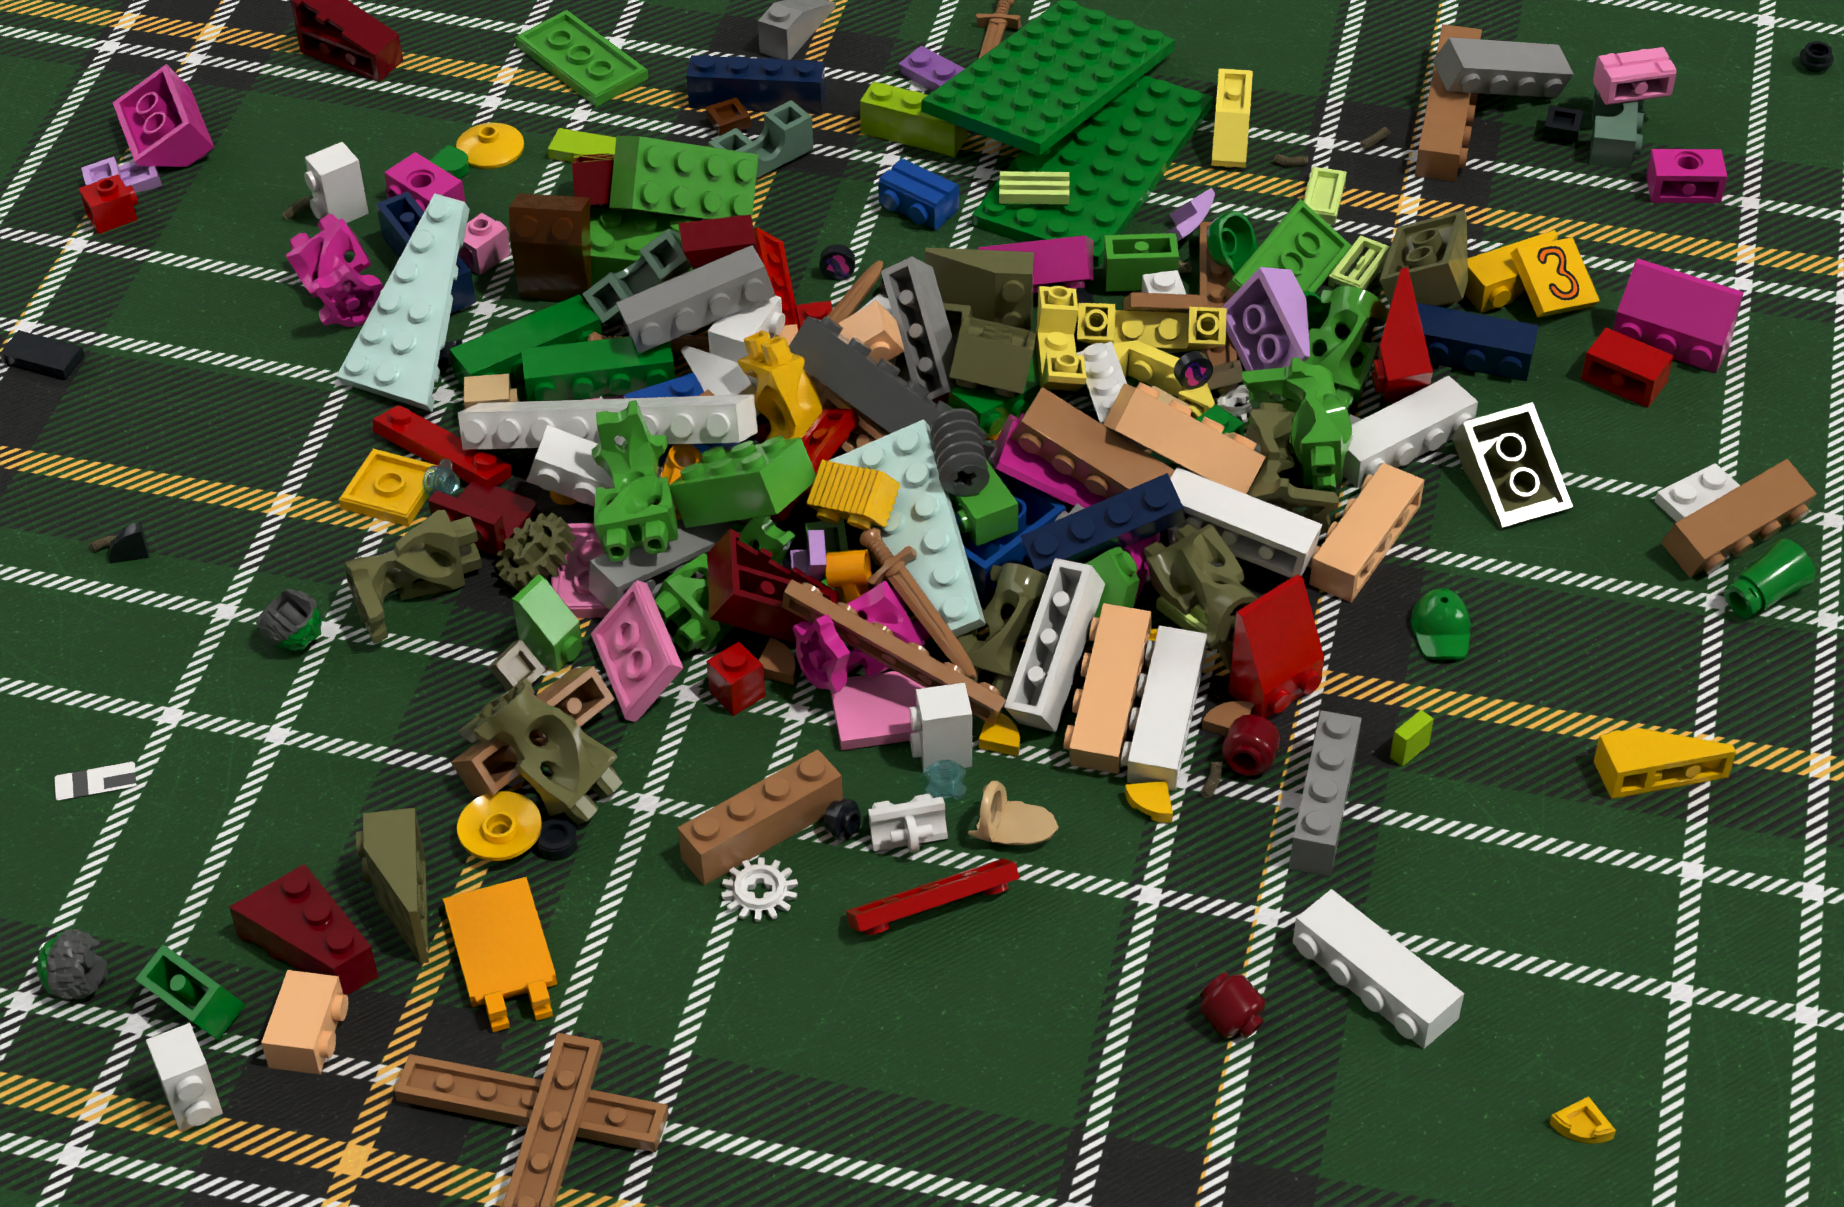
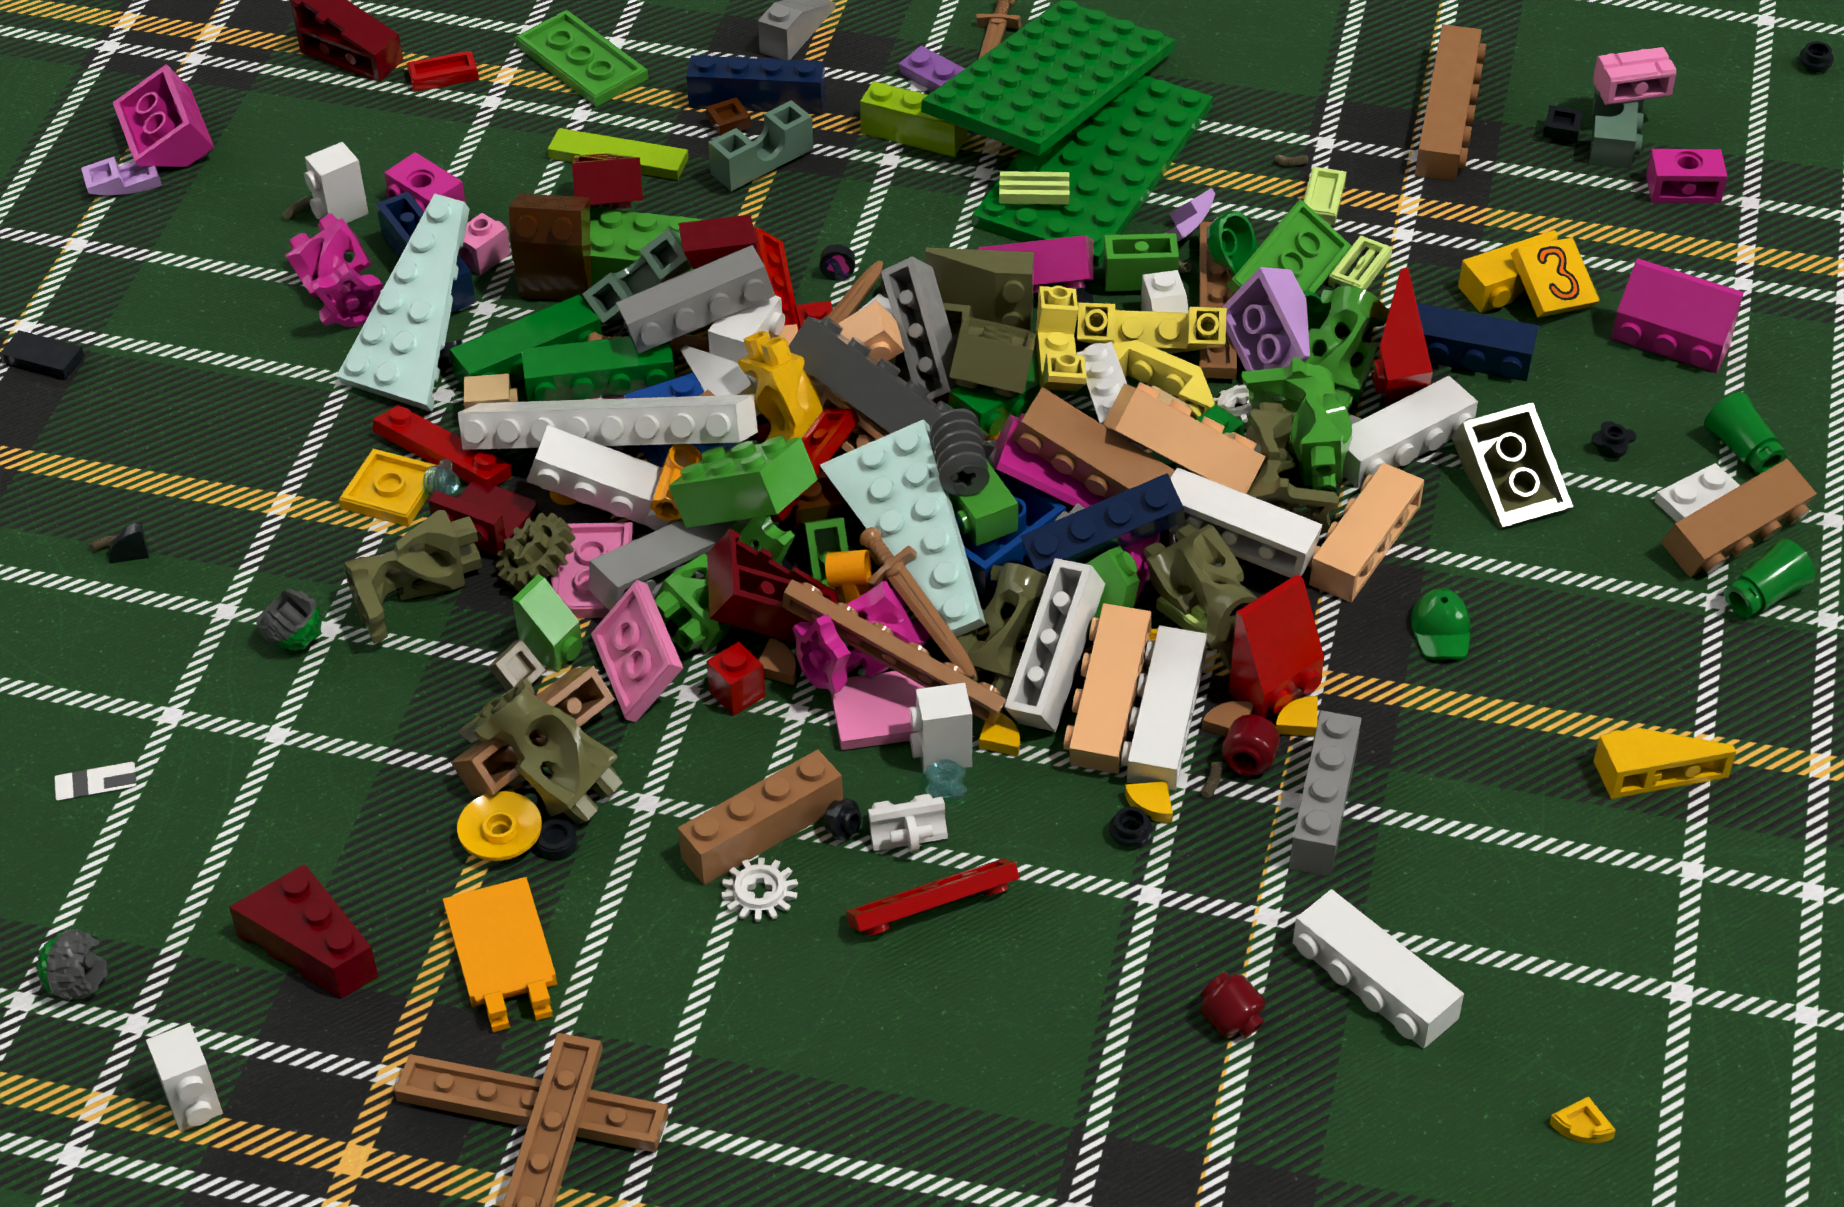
red brick [78,174,139,234] -> none
green brick [135,944,246,1040] -> none
light nougat brick [261,970,348,1075] -> none
olive slope [356,808,429,963] -> none
green tile [430,145,469,179] -> none
yellow dish [456,123,524,169] -> none
bright green hips [592,400,678,562] -> none
bright green brick [609,136,759,220] -> none
lavender slope [788,530,827,581] -> none
yellow brick [806,459,901,530] -> none
blue brick [878,158,959,230] -> none
tan piece [968,781,1059,846] -> none
medium nougat tile [1123,292,1203,313] -> none
black tile [1174,351,1213,390] -> none
dark tan plate [1207,359,1243,392] -> none
light yellow slope [1211,69,1253,168] -> none
dark tan leg [1360,127,1391,150] -> none
olive slope [1380,210,1468,307] -> none
lime tile [1390,710,1434,767] -> none
light grey brick [1433,37,1574,98] -> none
red brick [1581,328,1674,408] -> none
none -> red tile [406,51,479,92]
none -> black plate [1110,807,1152,847]
none -> yellow tile [1276,696,1318,737]
none -> black plate [1591,421,1636,458]
none -> green plant [1704,392,1787,475]

